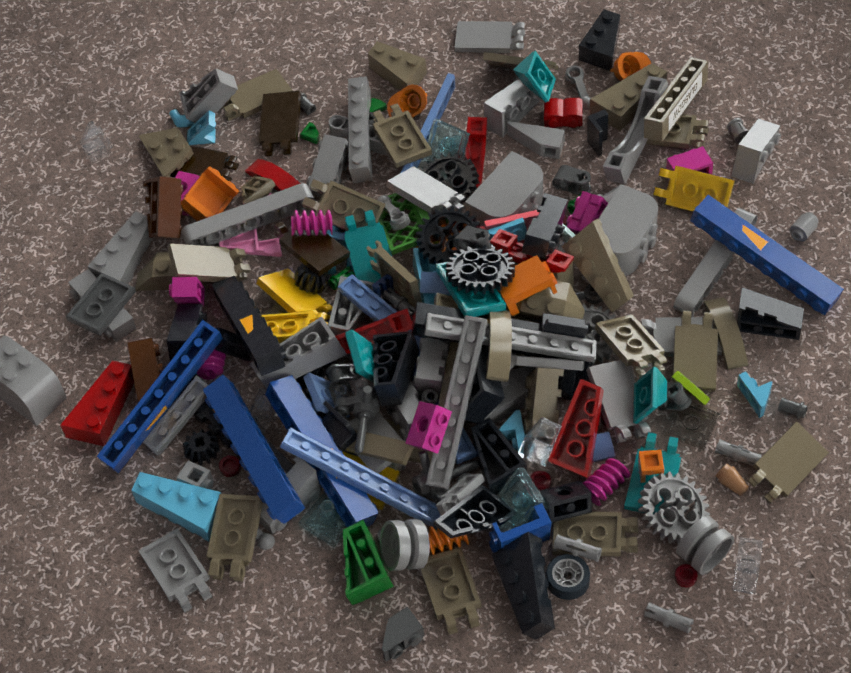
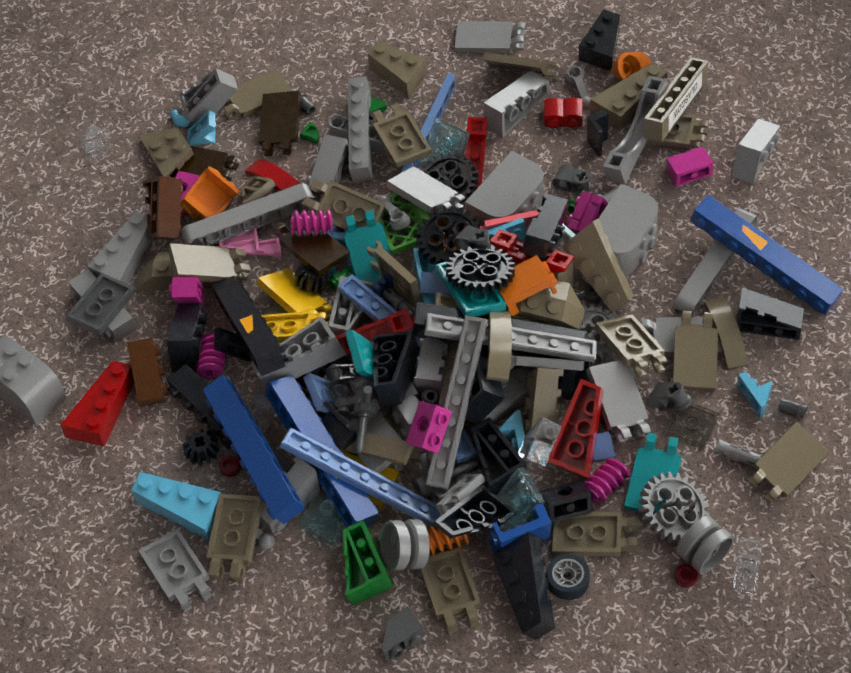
blue brick [97,320,223,474] -> none
light grey tile [143,375,208,456] -> none
light grey brick [176,461,214,489] -> none
orange piece [387,84,428,118] -> none
light grey slope [507,121,565,159] -> none
teal slope [513,50,556,103] -> none
dark red tile [529,471,551,493] -> none
black panel [541,313,588,338] -> none
light grey pin [554,535,602,562] -> none
teal slope [633,367,667,424] -> none
orange panel [638,450,664,483] -> none
light grey pin [644,602,694,633] -> none
yellow tile [653,166,735,211] -> none
lime tile [671,371,710,406] -> none
medium nougat cone [716,463,749,496] -> none
light grey bush [727,118,749,144] -> none
light grey brick [789,212,819,242] -> none

